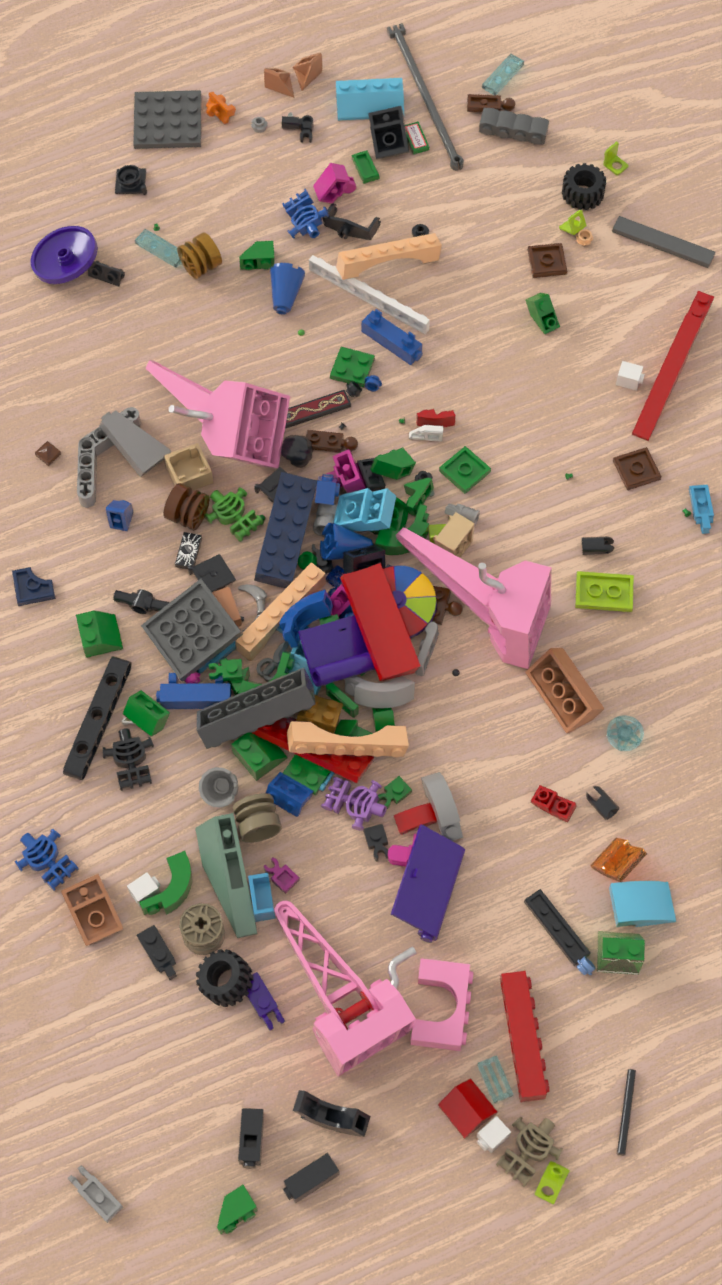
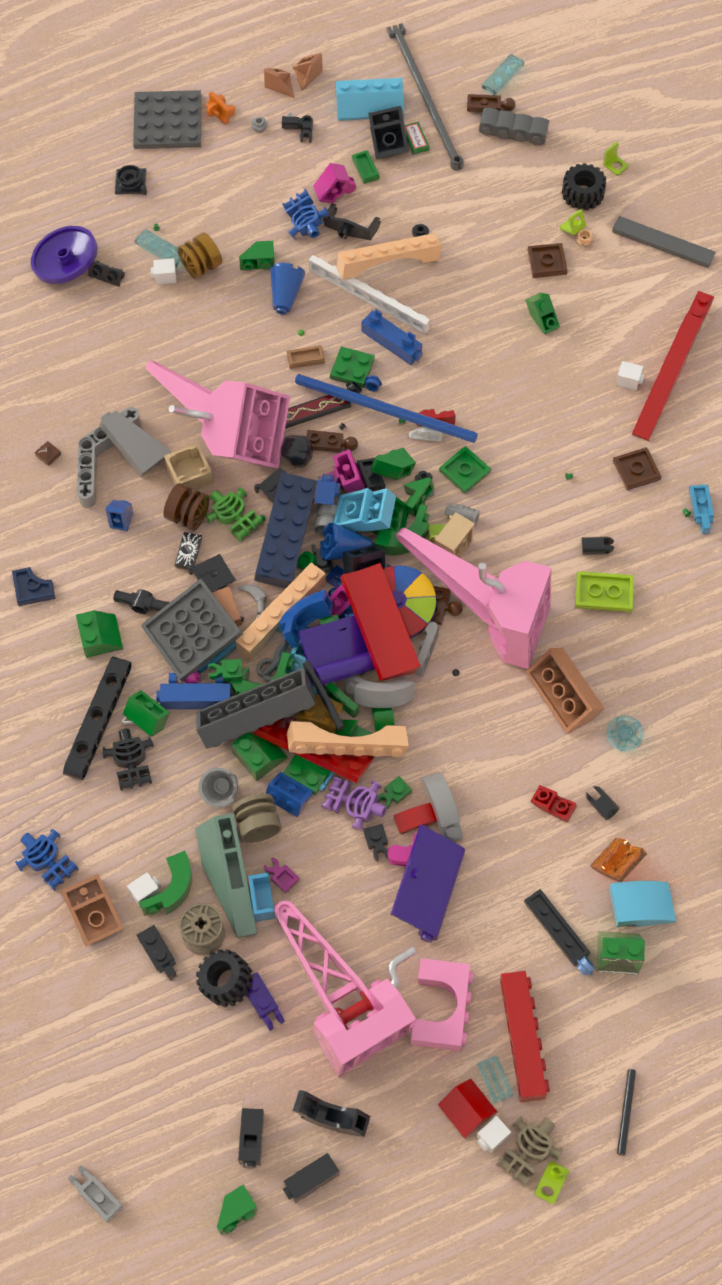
none -> white brick [151,258,177,285]
none -> medium nougat tile [287,345,325,369]
none -> blue axle [295,374,478,443]
none -> black bar [303,661,345,730]

